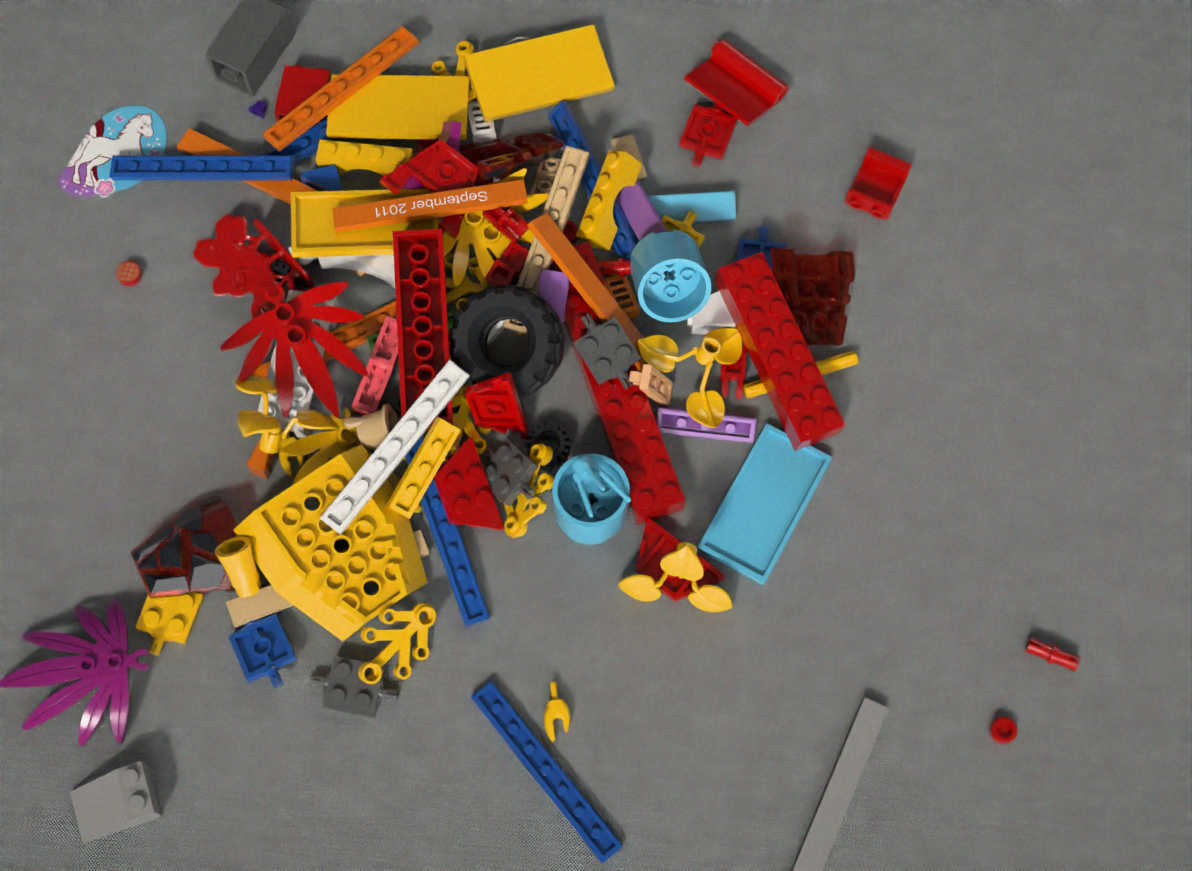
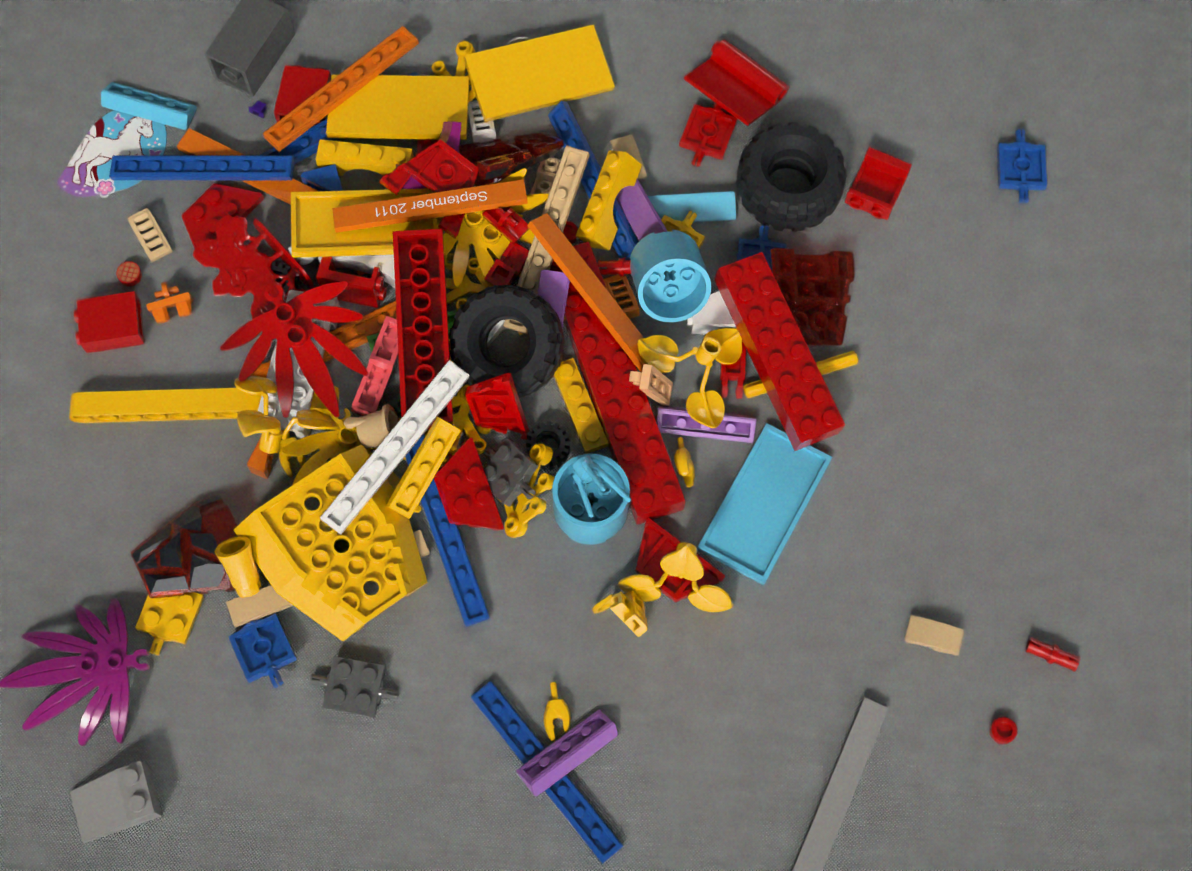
yellow plant [358,603,436,684] -> none
dark grey plate [573,313,642,390] -> none
none -> yellow beam [69,386,339,423]
none -> red brick [74,291,145,353]
none -> medium azure slope [101,82,197,130]
none -> tan slope [127,208,173,263]
none -> orange hips [146,282,194,324]
none -> red wing [181,183,264,249]
none -> red panel [316,256,387,309]
none -> medium lavender slope [516,710,618,796]
none -> yellow plate [553,358,608,454]
none -> yellow piece [592,590,648,637]
none -> yellow hand [674,437,695,488]
none -> black tyre [736,122,846,232]
none -> tan slope [905,615,965,656]
none -> blue plate [997,129,1047,204]

